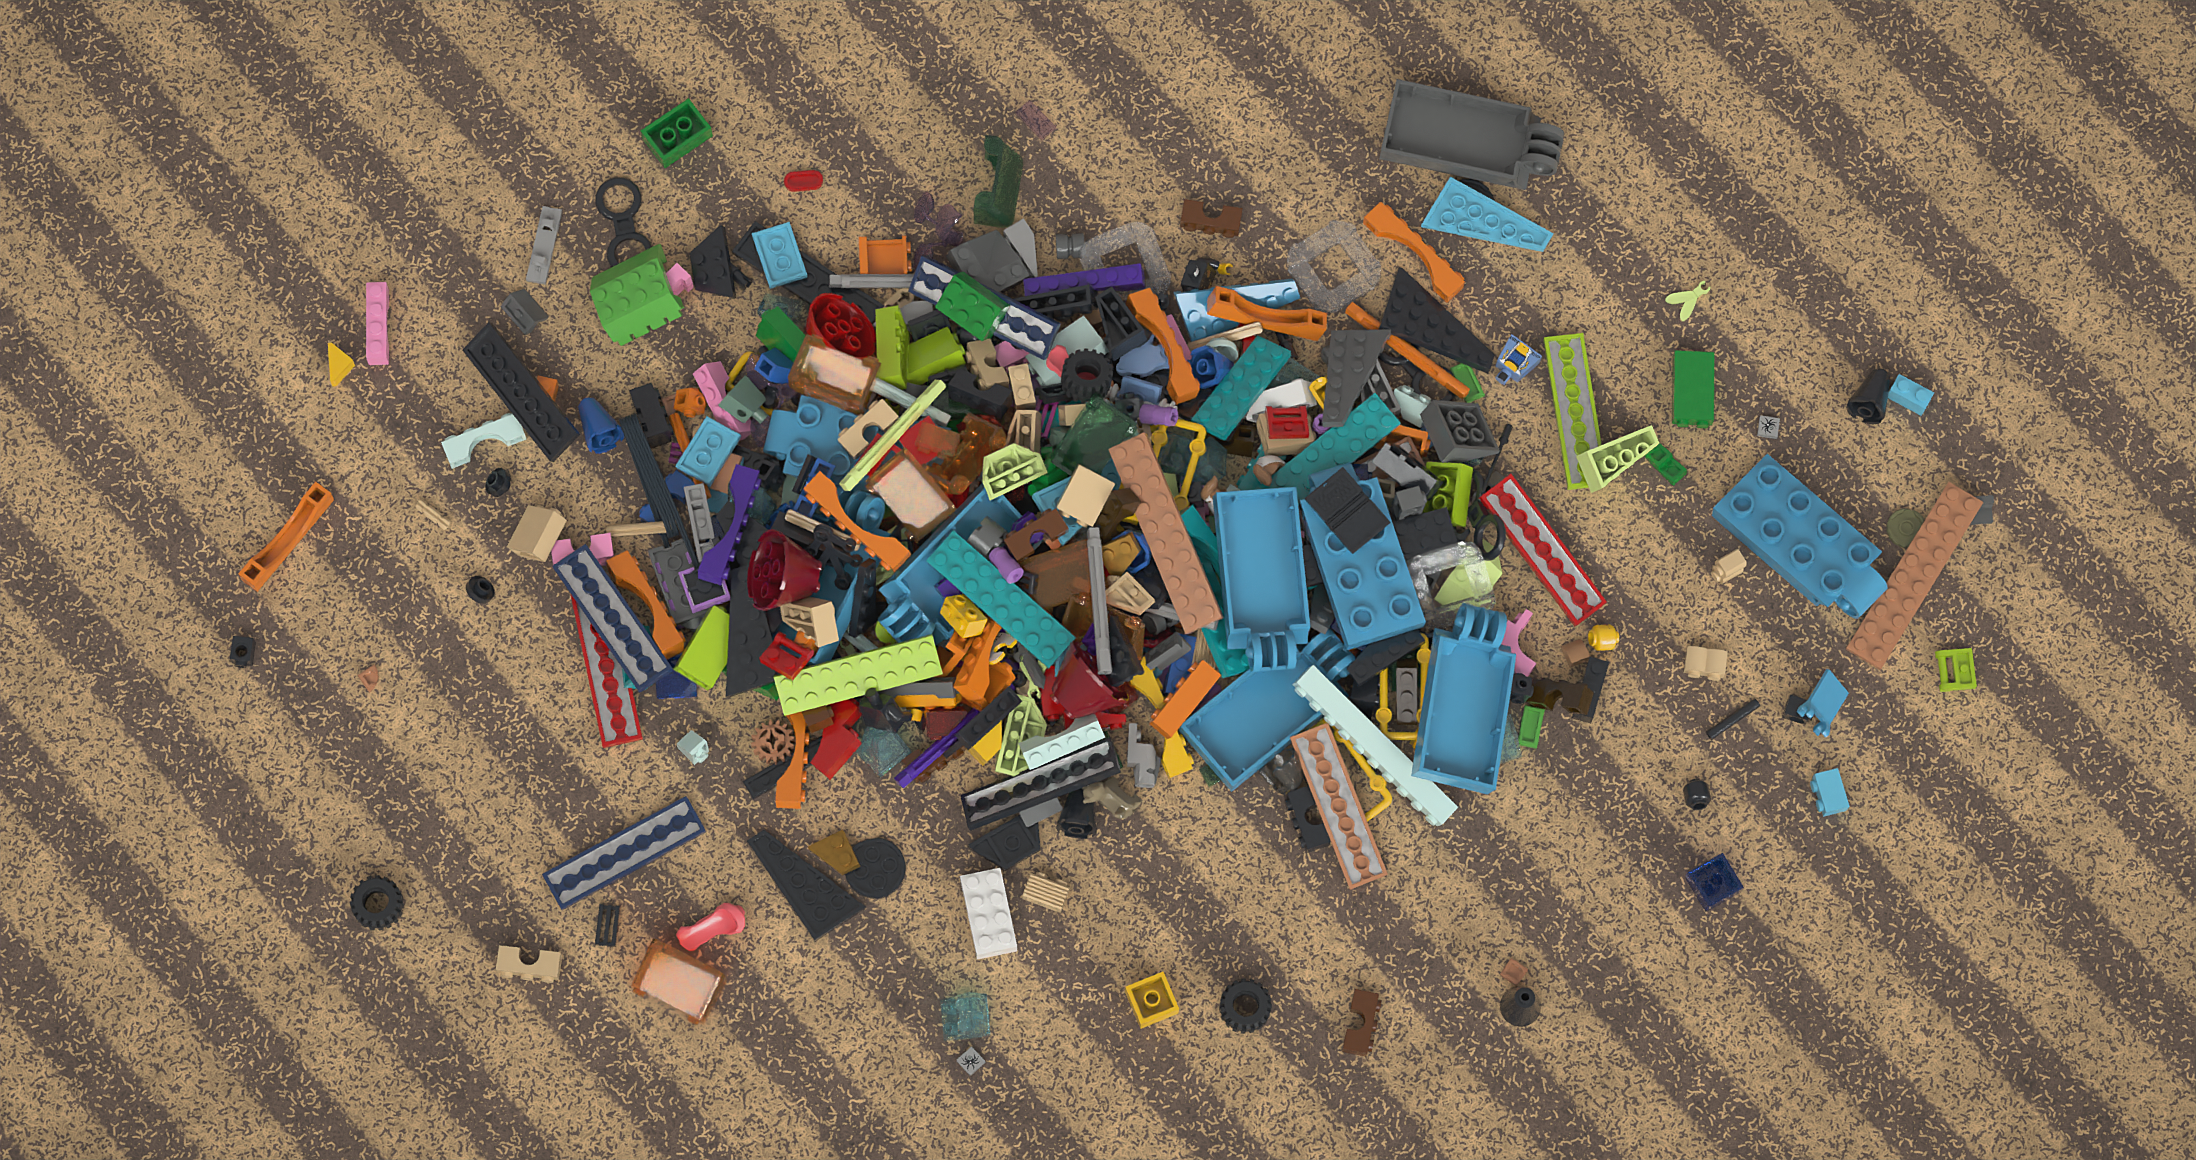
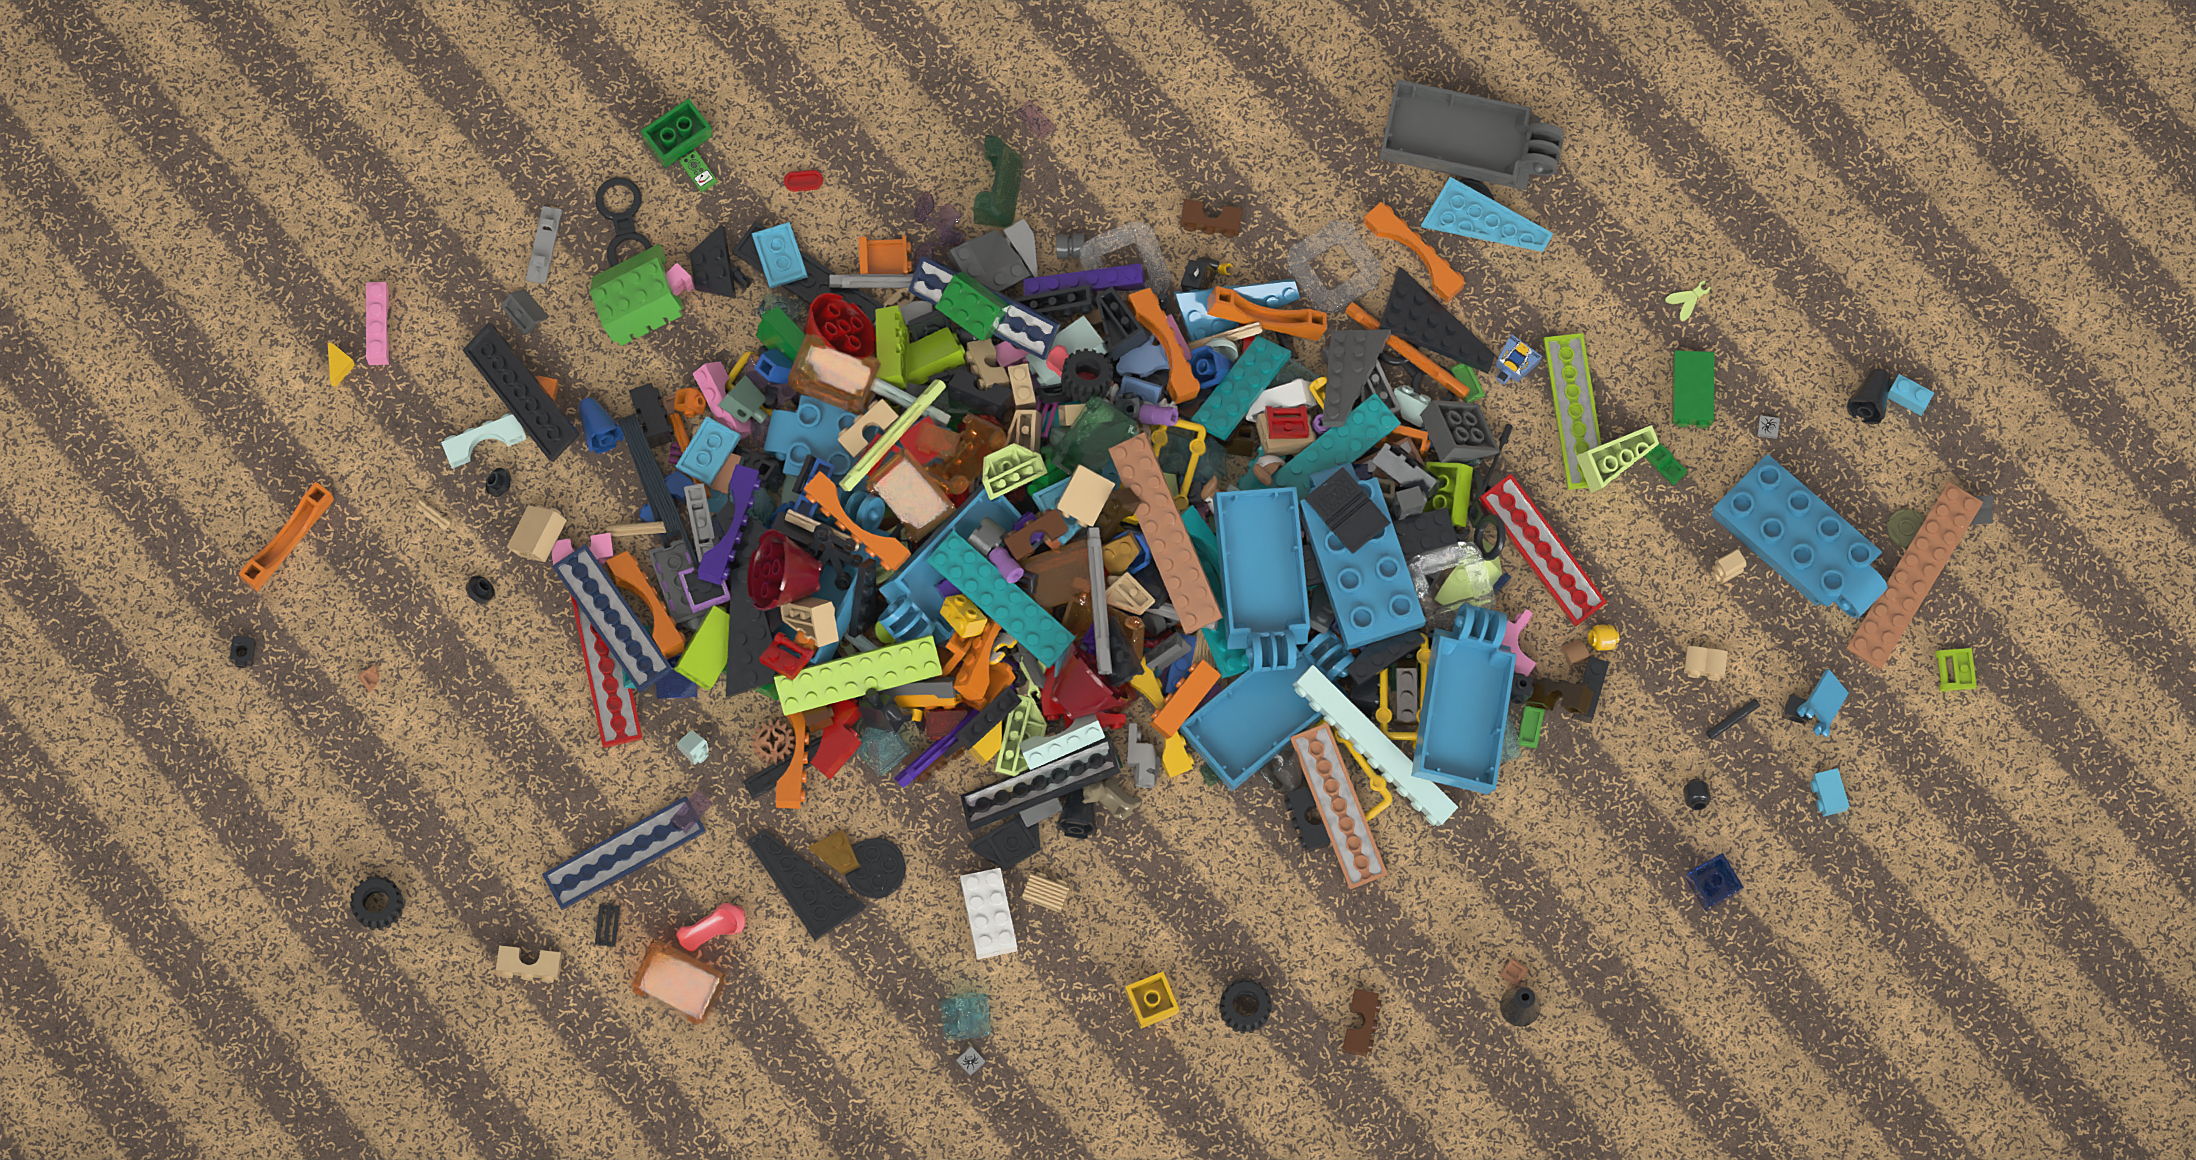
none -> tile [670,790,713,834]
none -> bright green tile [679,150,718,193]
none -> tile [1491,572,1511,596]

